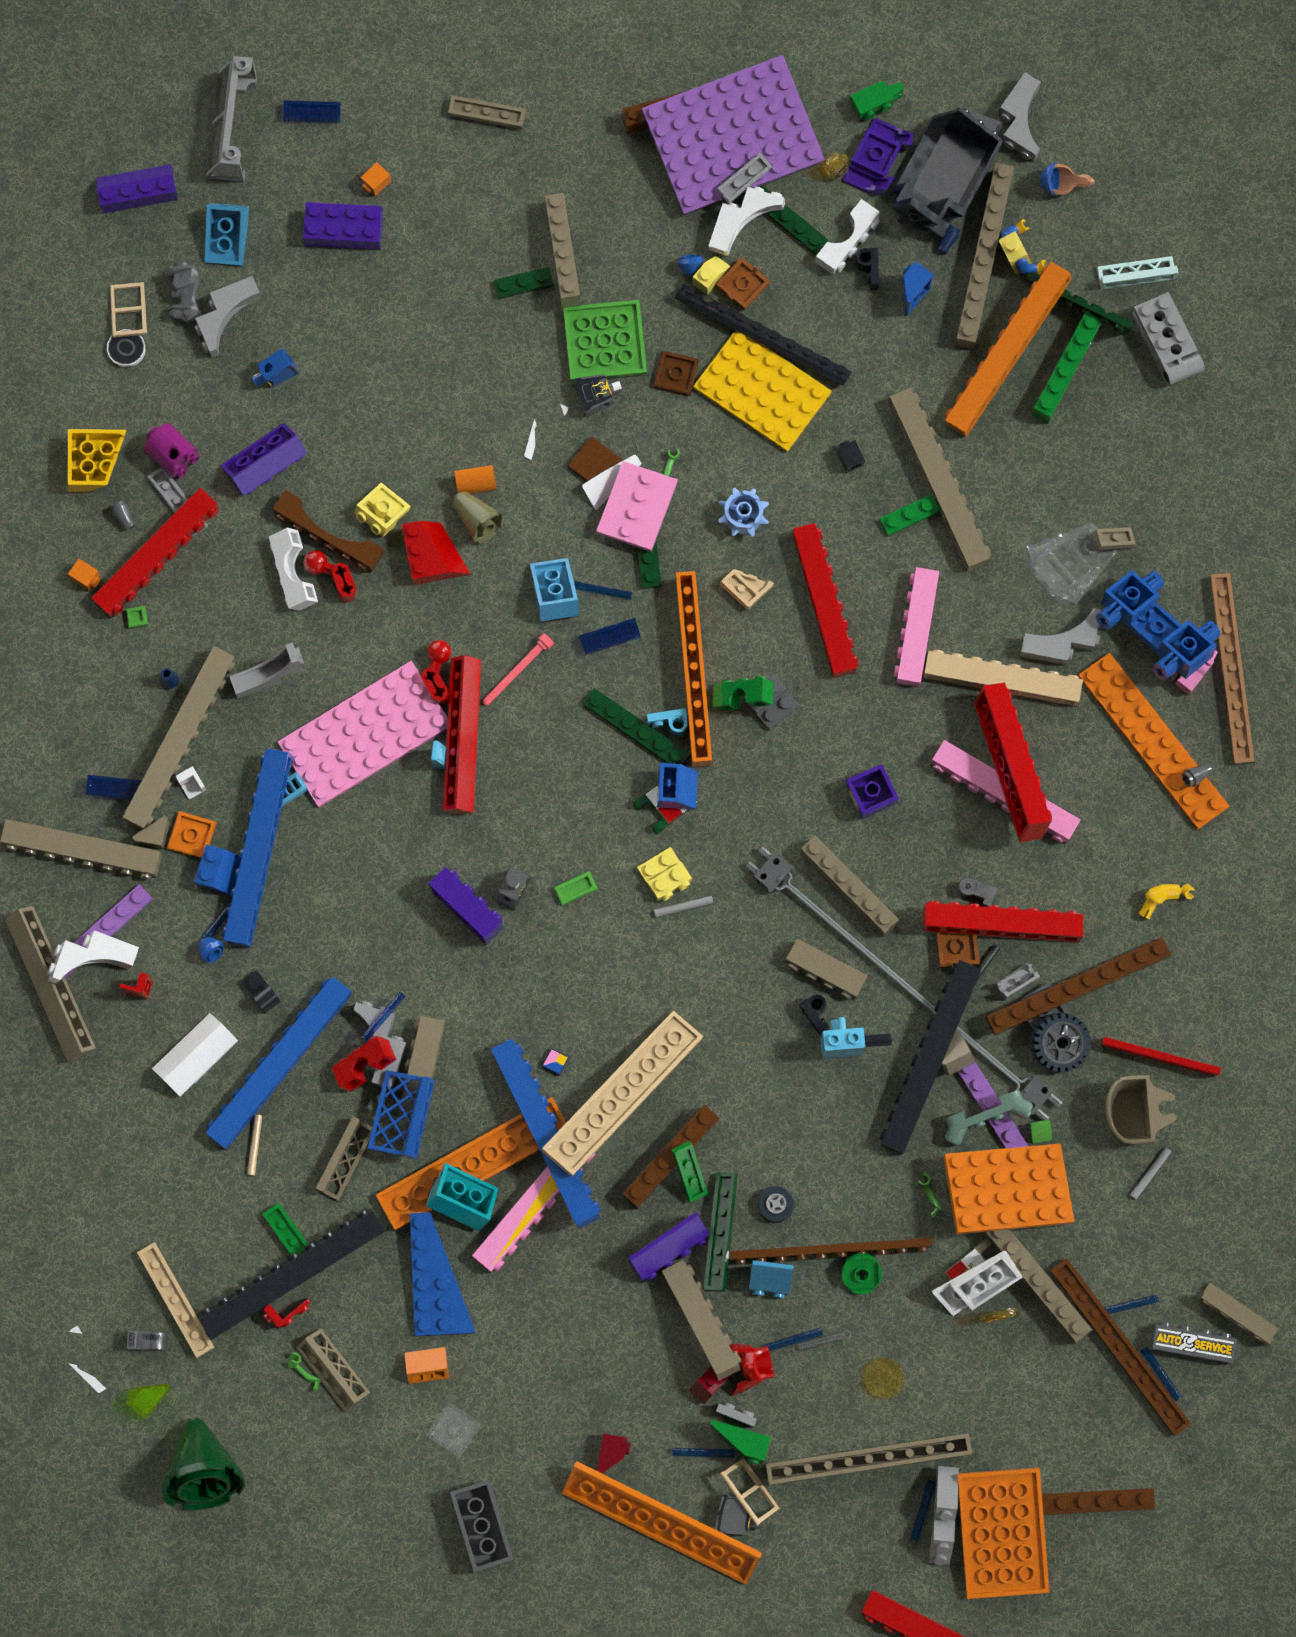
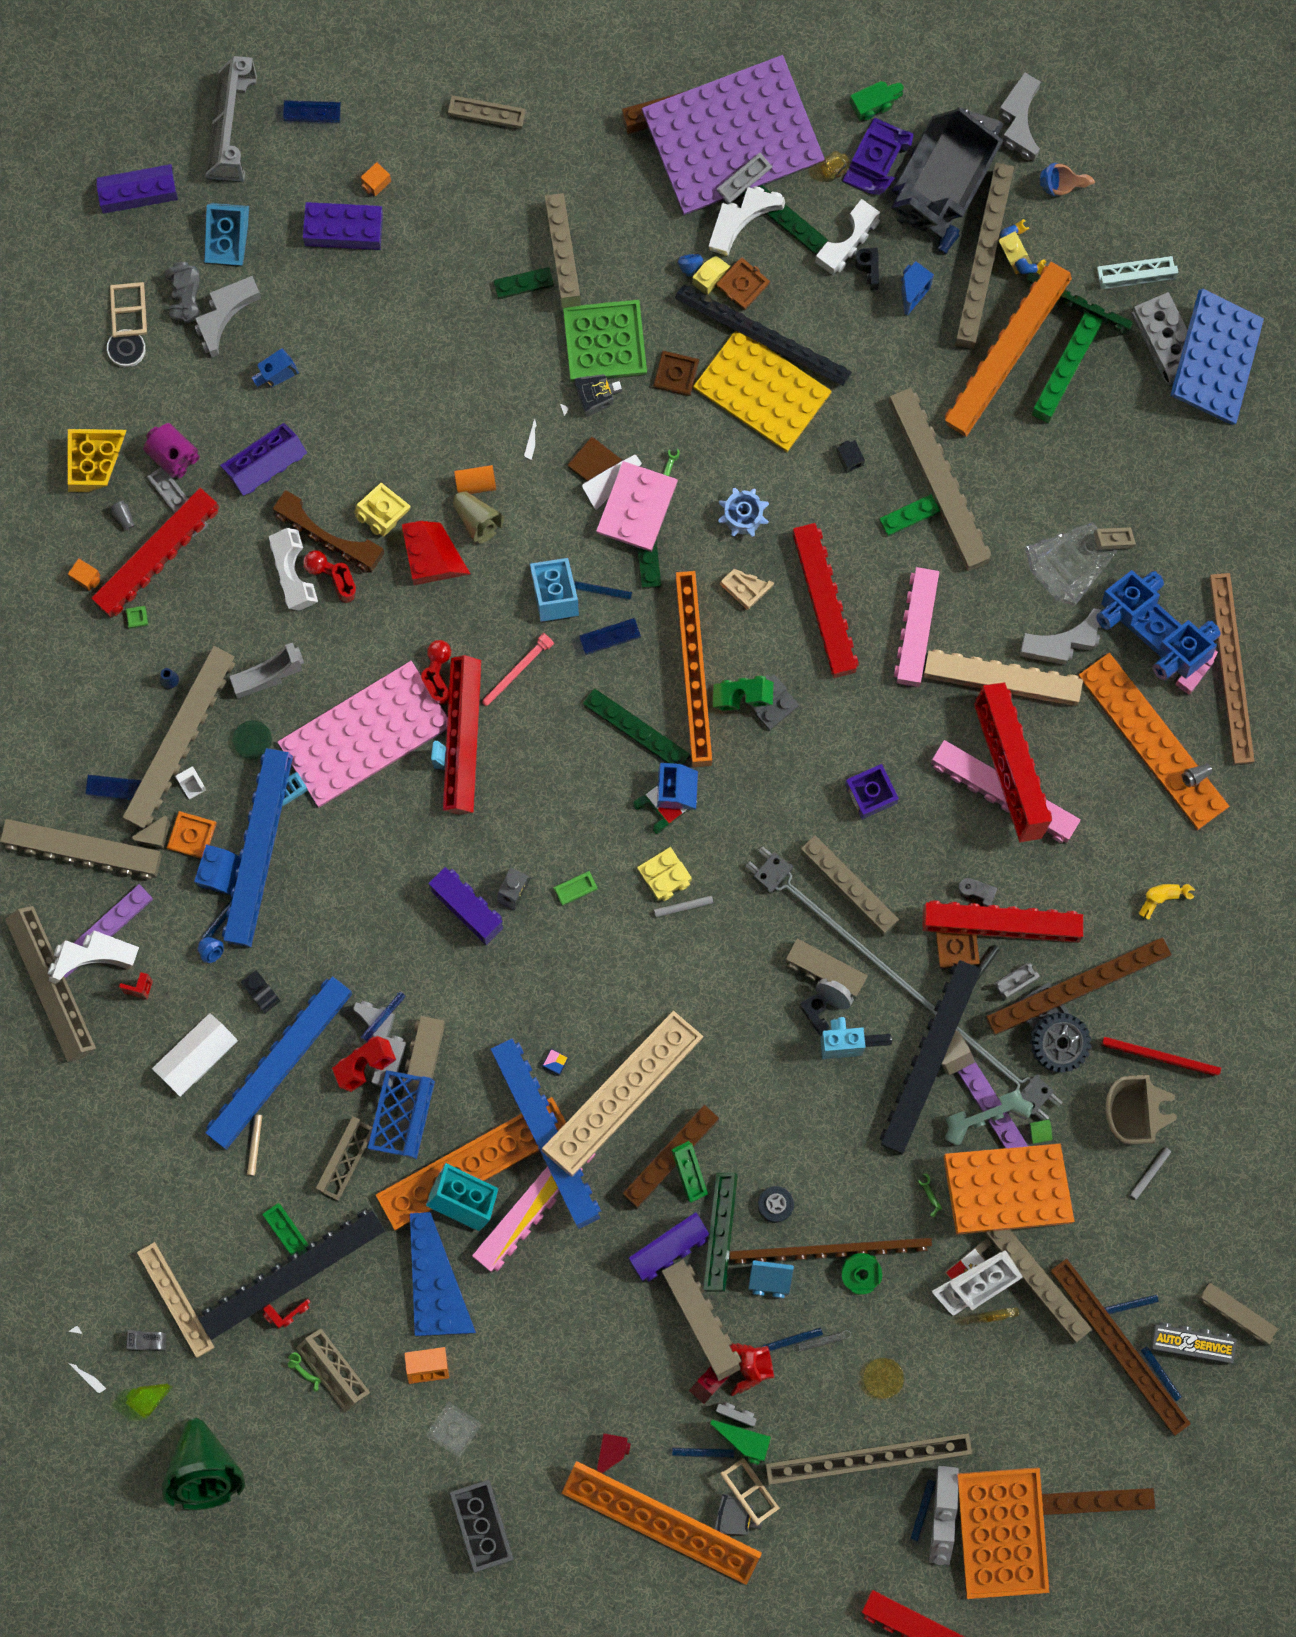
medium azure plate [647,708,687,736] -> none
none -> clear green tile [233,720,273,760]
none -> light grey tile [815,978,854,1009]
none -> plate [1170,289,1264,425]

